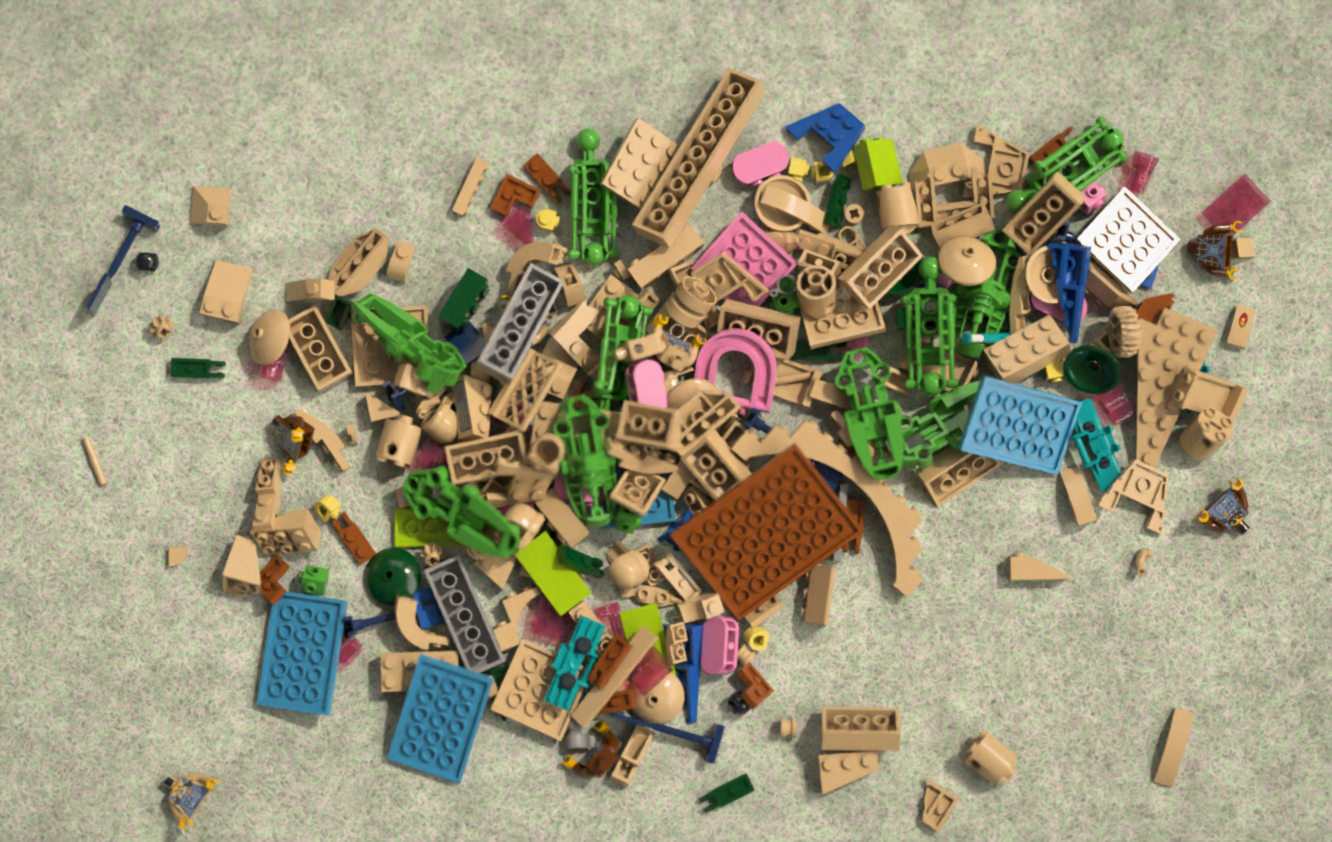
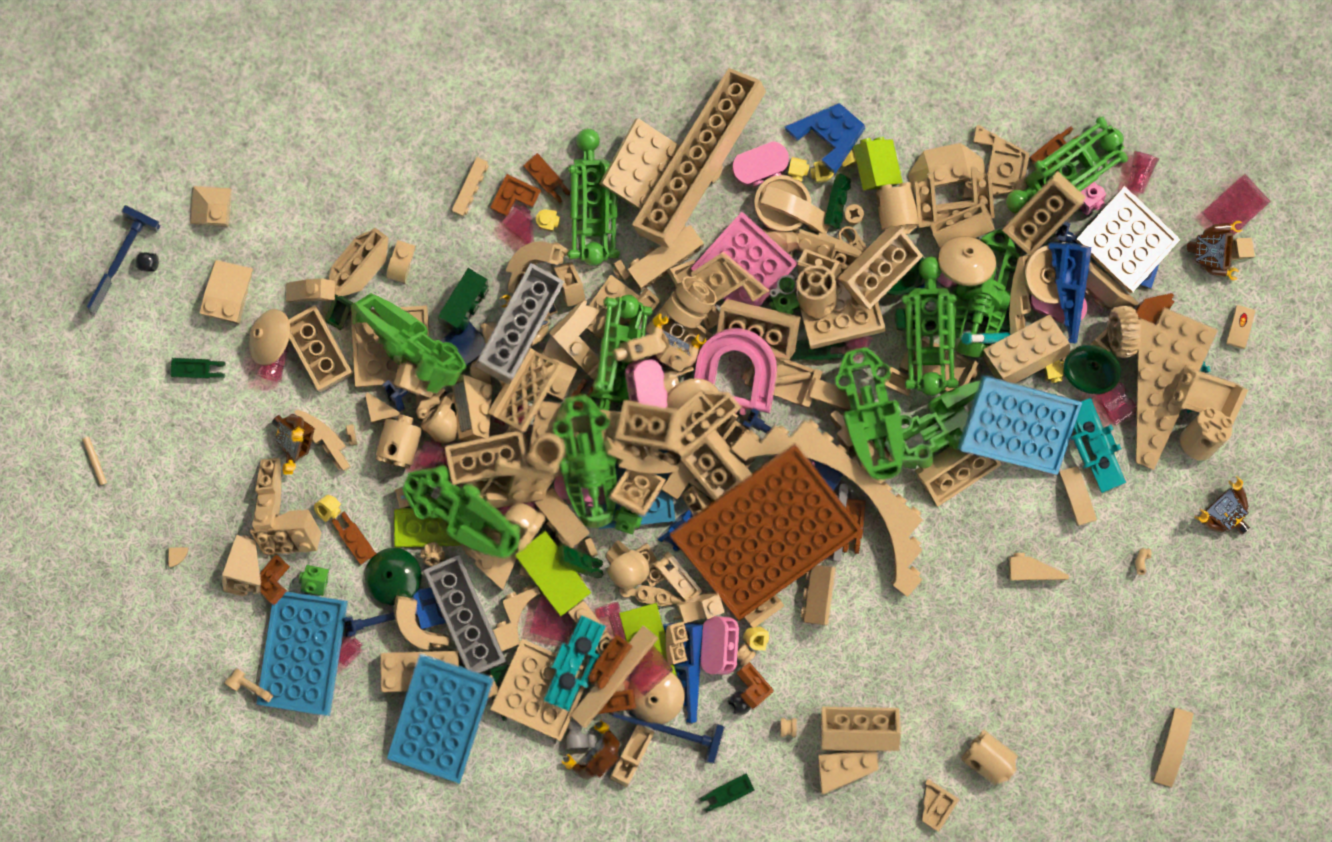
tan gear [149,315,174,339] -> none
torso [163,773,220,832] -> none
tan wing [1096,459,1169,535] -> none
none -> tan brick [224,668,273,702]
none -> tan tile [584,537,598,557]

